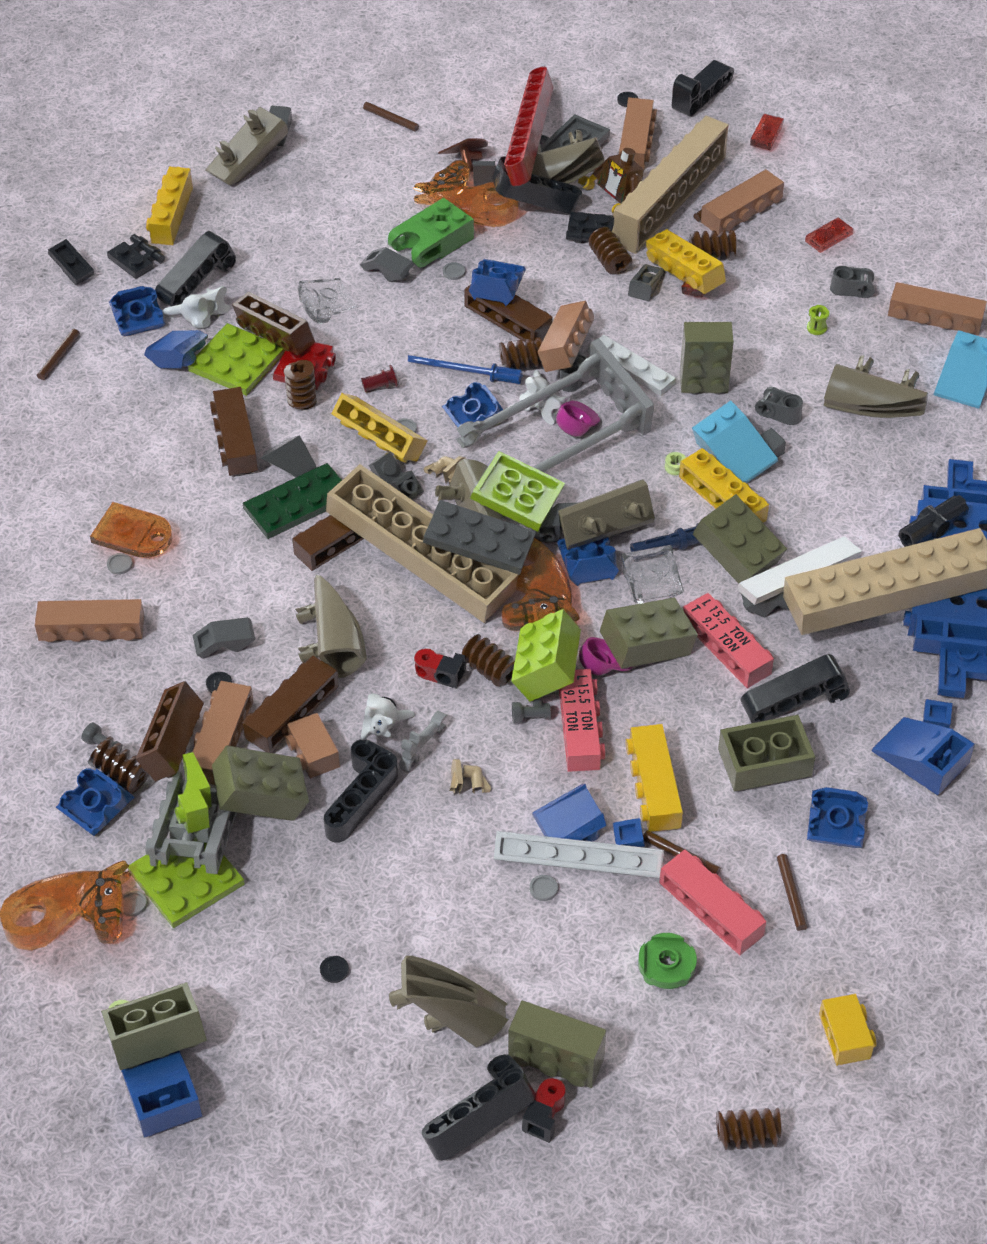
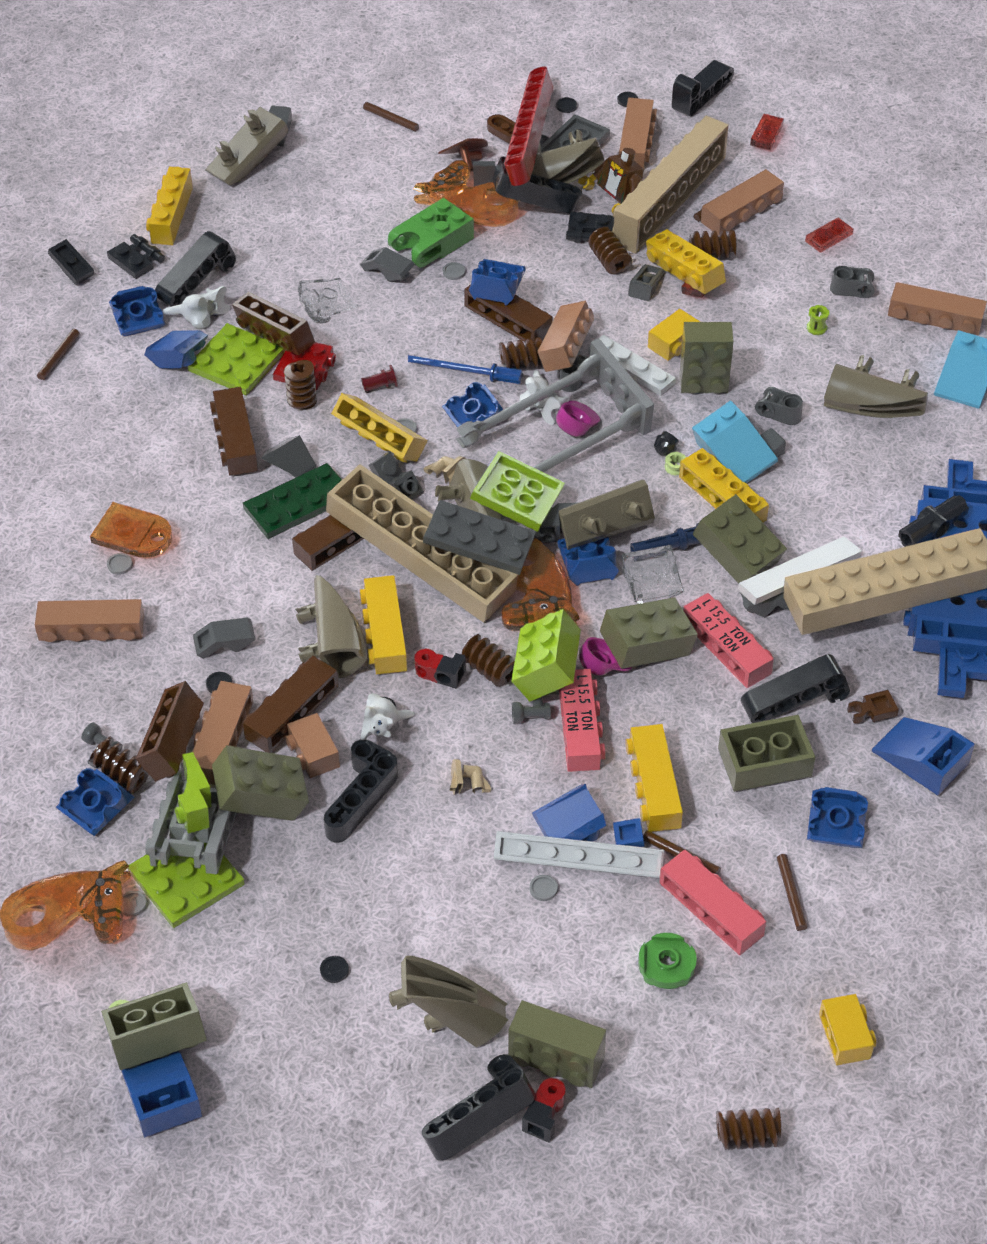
light grey bar [399,710,447,772] -> none
blue plate [922,699,953,728] -> none
none -> yellow brick [360,575,407,675]
none -> reddish brown plate [487,114,516,143]
none -> black piece [556,97,577,113]
none -> yellow brick [648,308,700,361]
none -> black plate [654,431,679,456]
none -> reddish brown plate [847,690,899,724]

